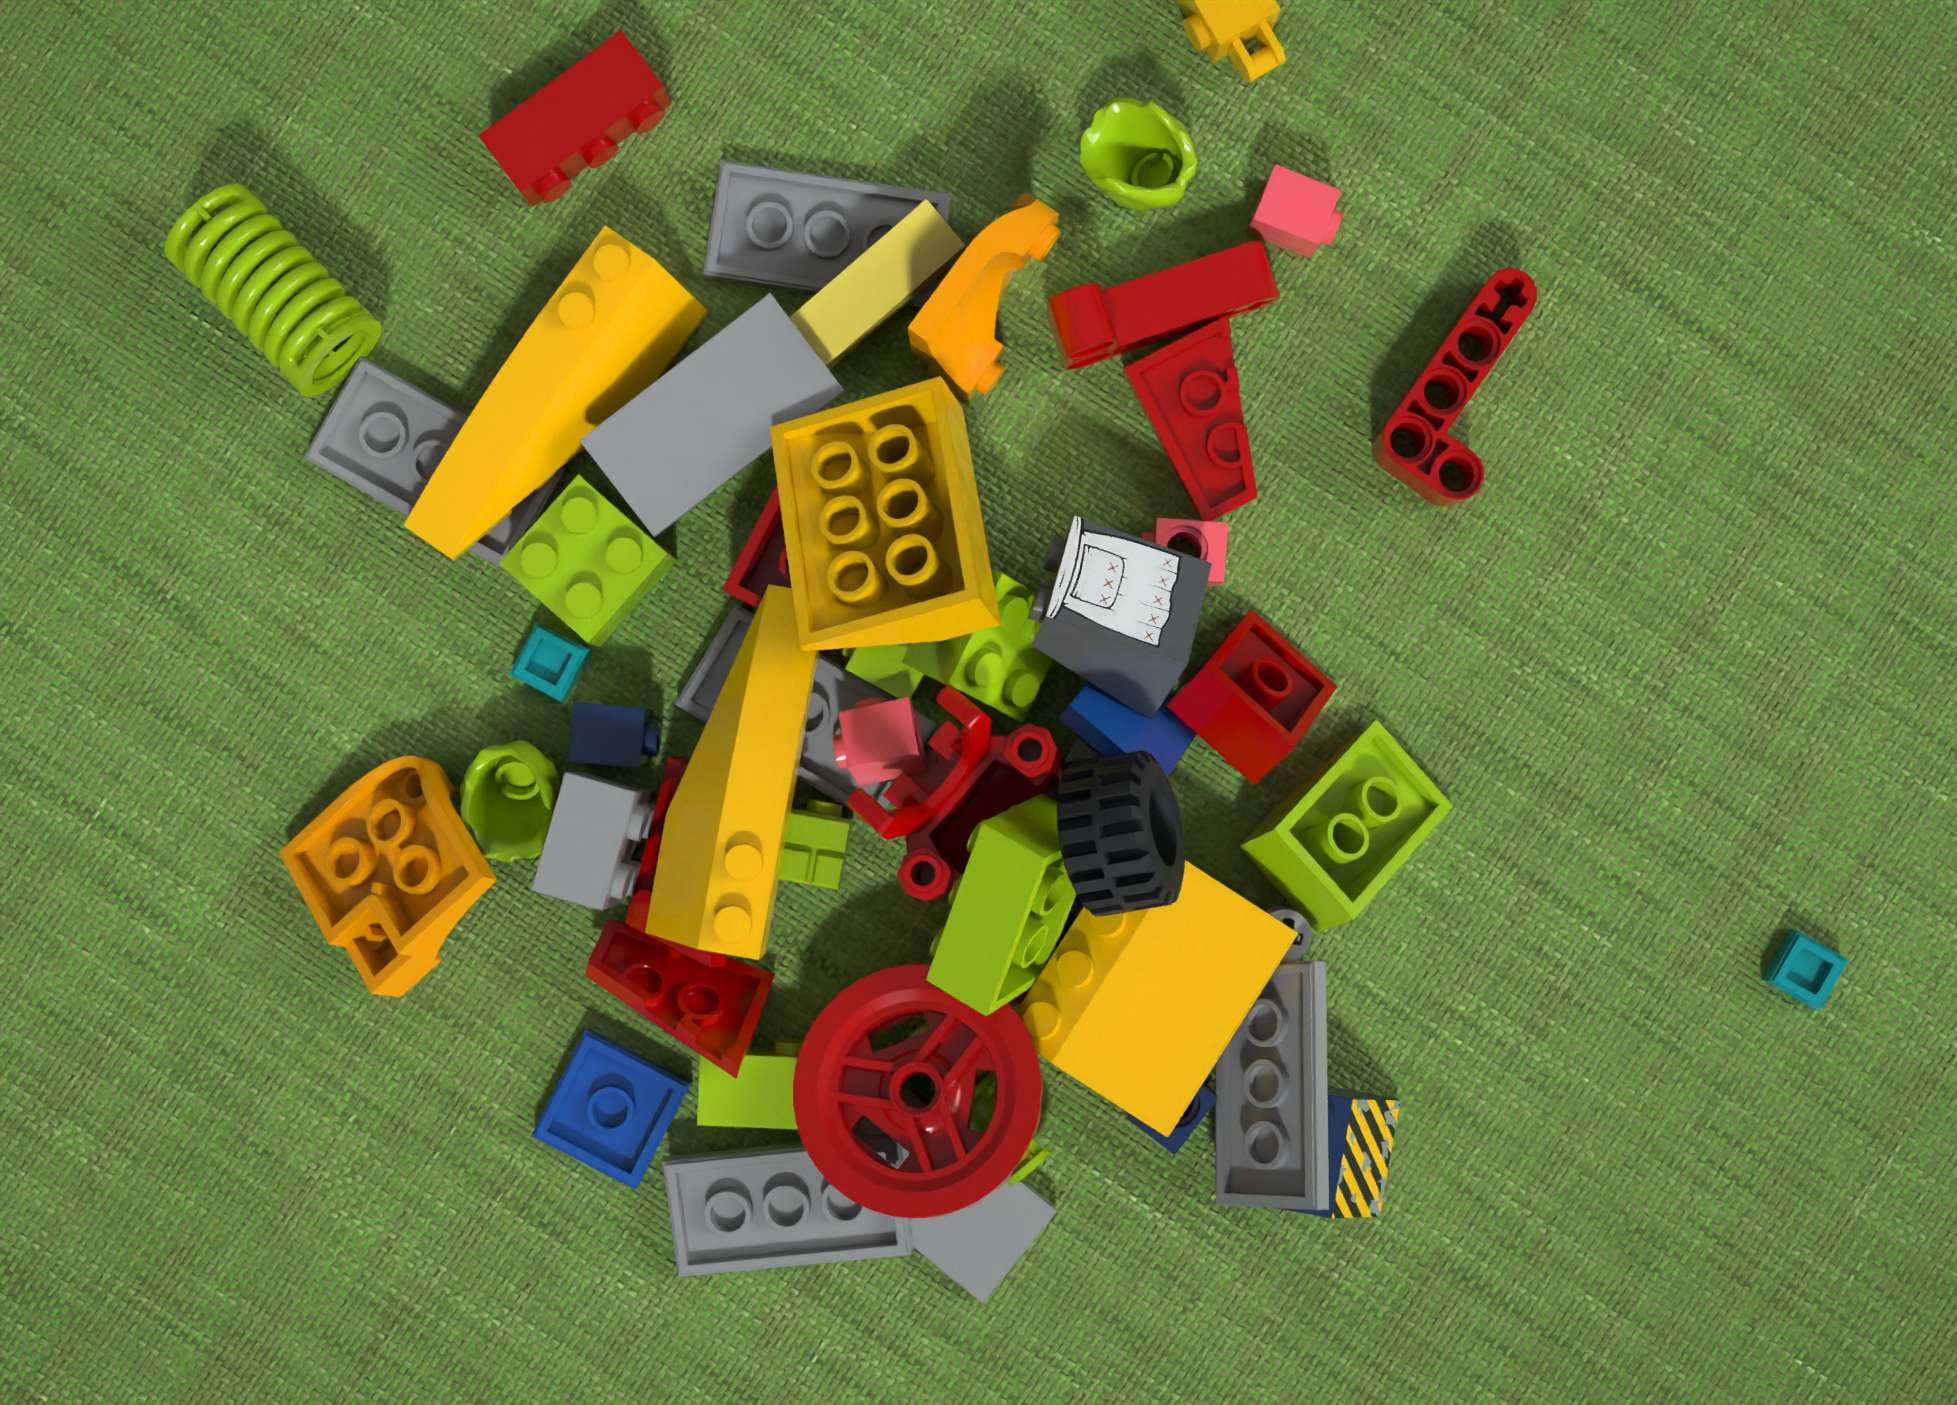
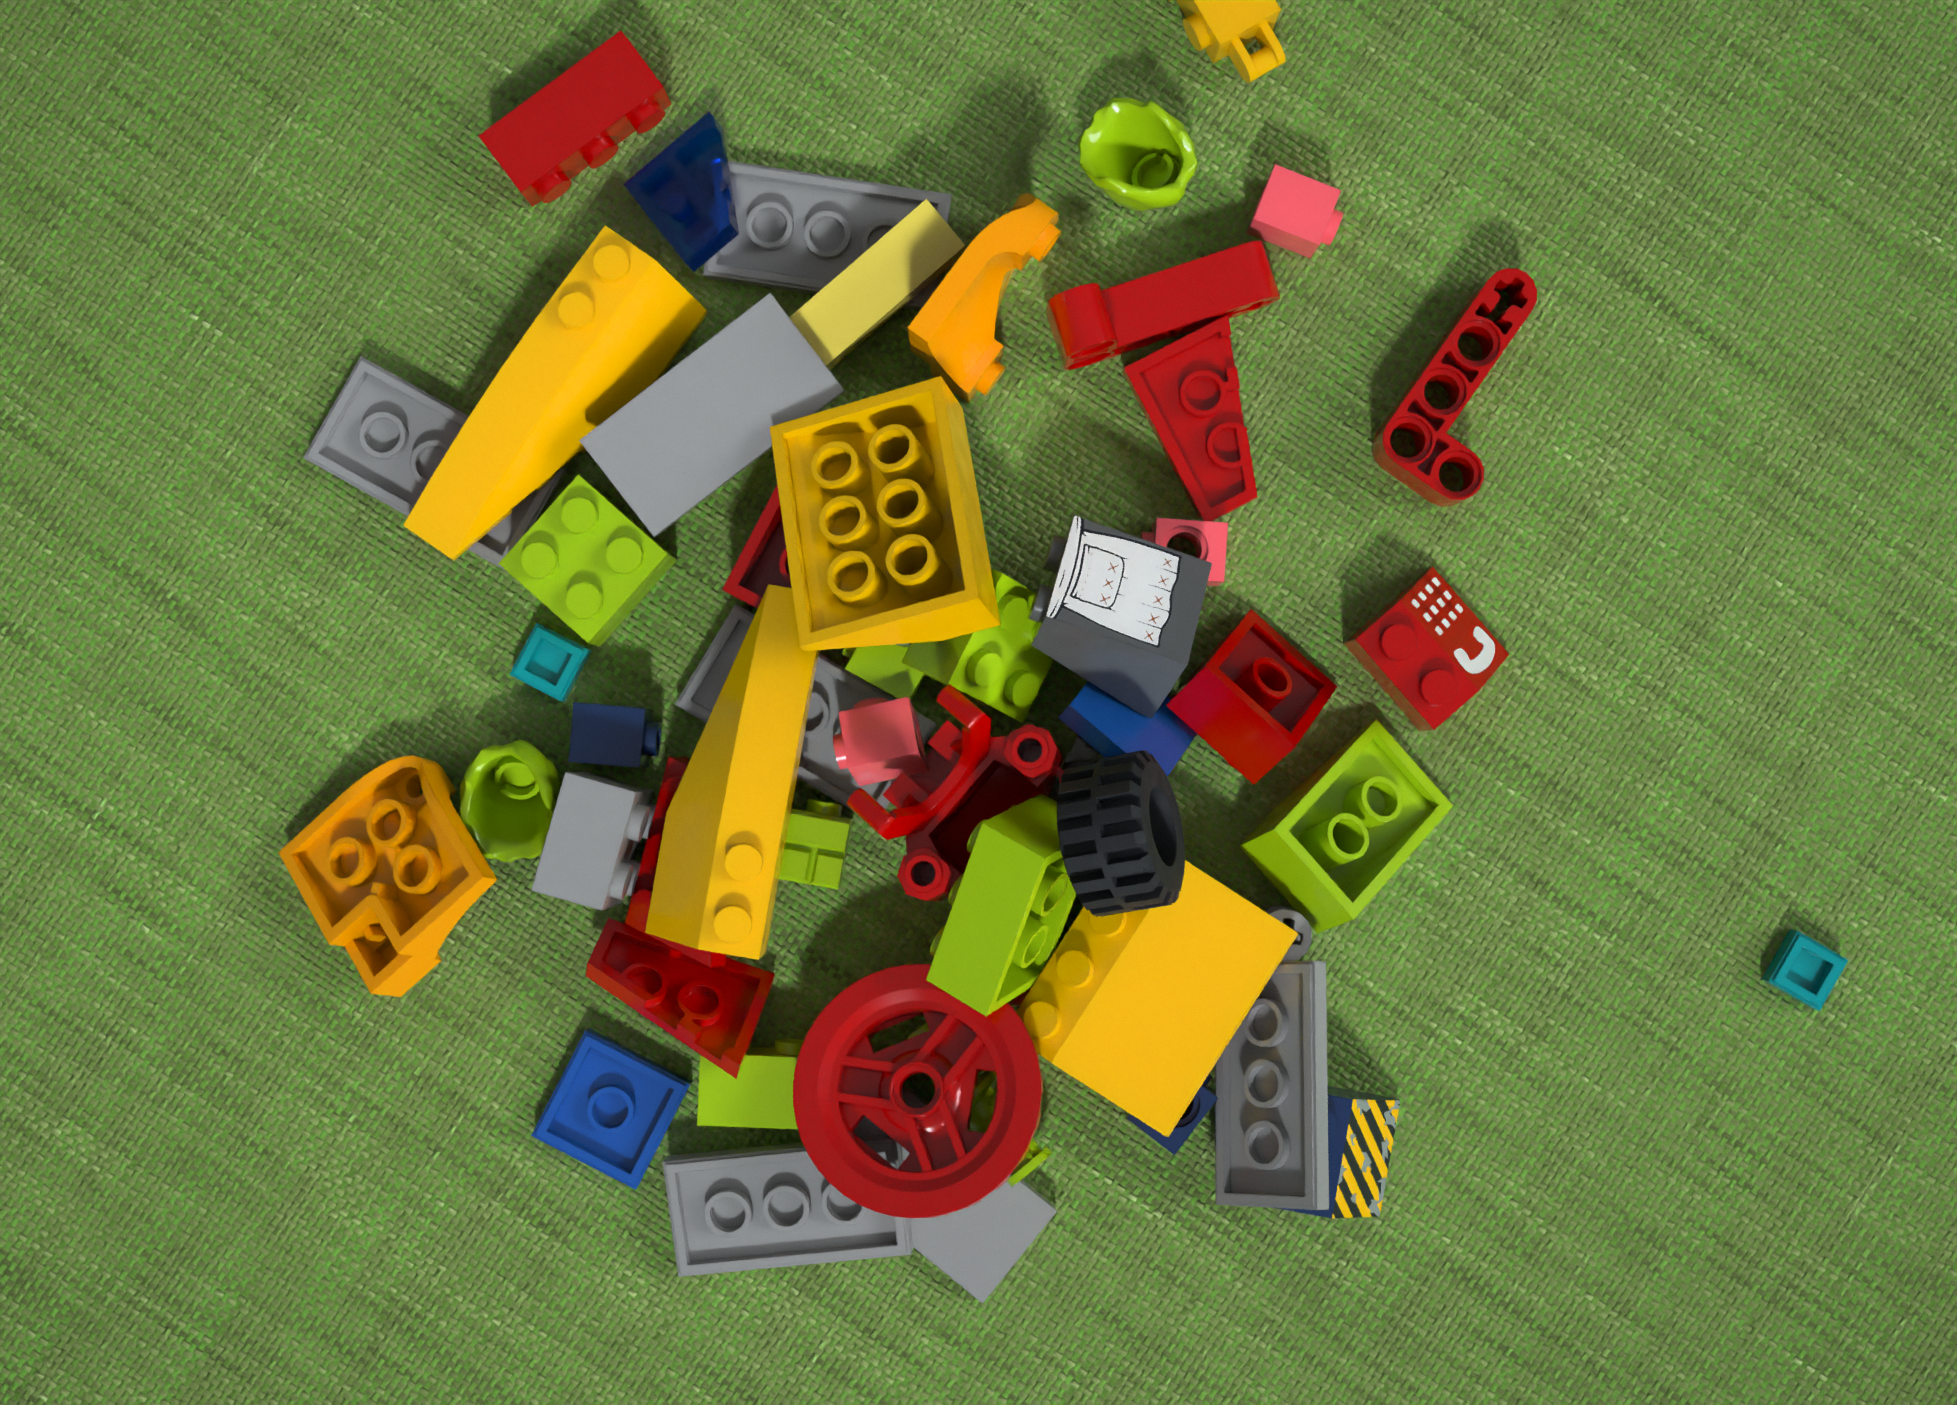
lime piece [164,183,382,397] -> none
none -> clear blue wing [623,112,739,272]
none -> red slope [1343,566,1509,731]

